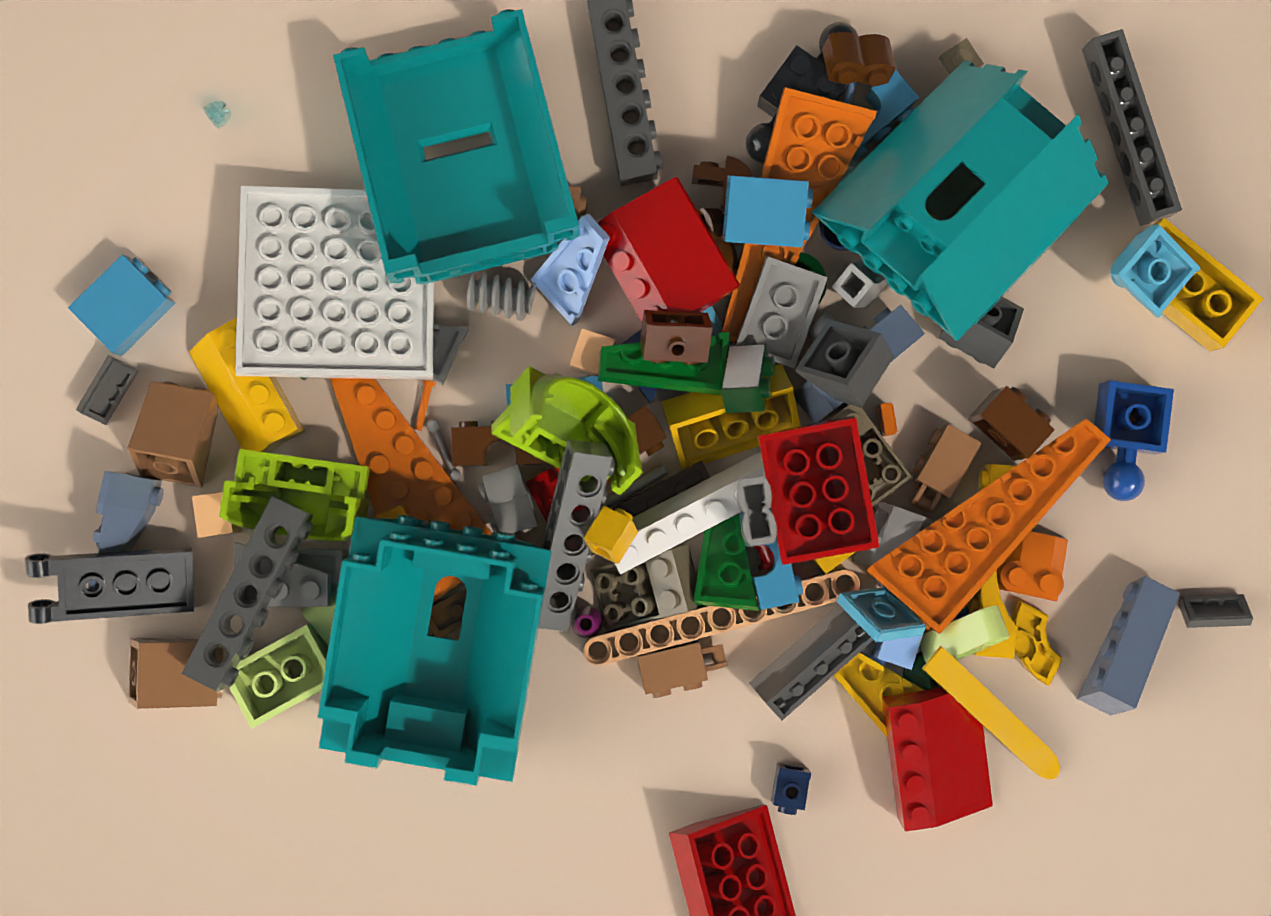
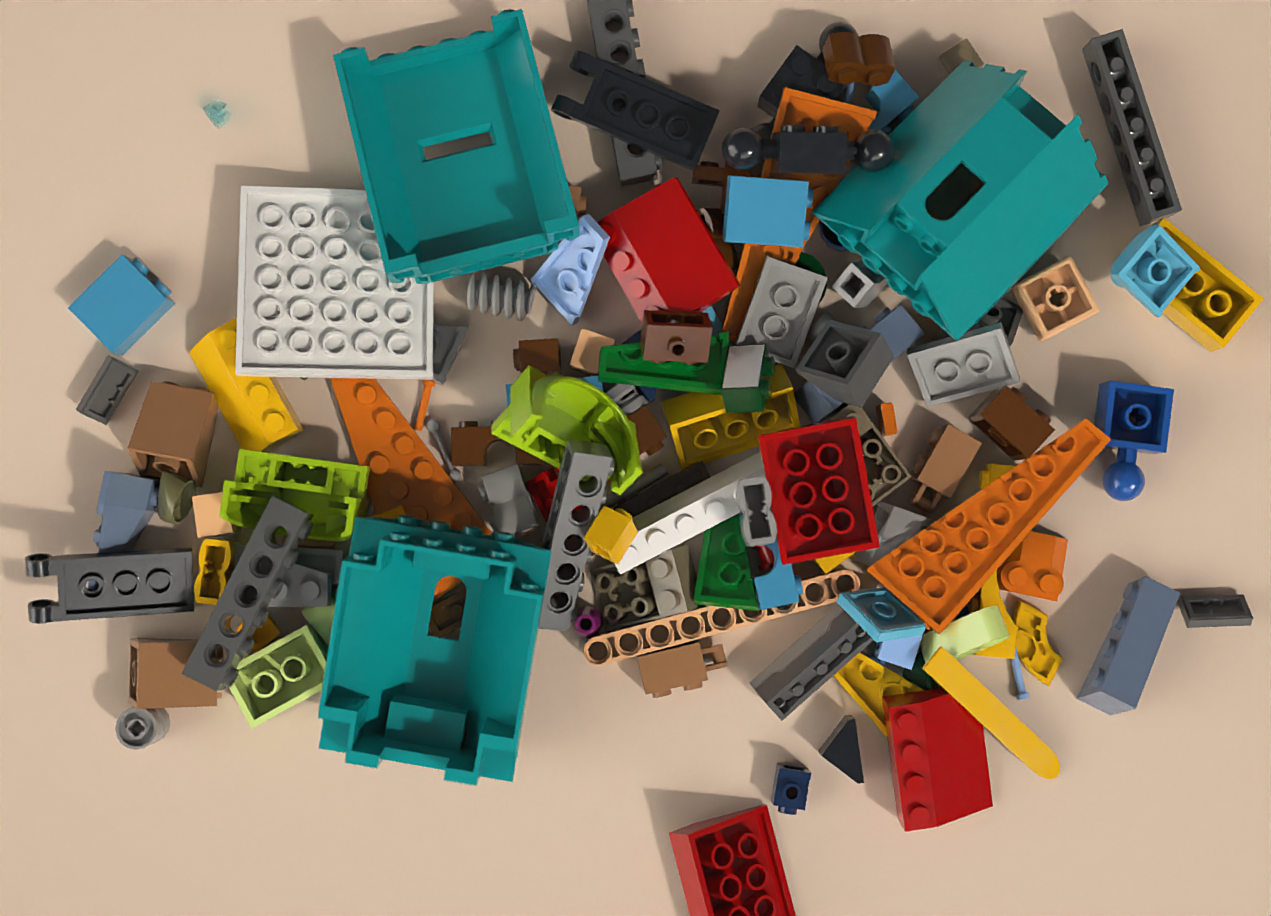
none -> light grey wheel [115,707,170,750]
none -> olive piece [157,471,196,525]
none -> yellow brick [194,538,238,605]
none -> light orange plate [236,615,283,653]
none -> medium nougat piece [282,535,335,549]
none -> reddish brown brick [513,338,562,375]
none -> black hinge [551,50,720,171]
none -> light grey wheel [606,384,649,417]
none -> black brick [722,125,895,174]
none -> black slope [818,715,864,784]
none -> light grey plate [907,322,1020,407]
none -> light nougat brick [1011,256,1099,341]
none -> light blue piece [1011,648,1030,700]

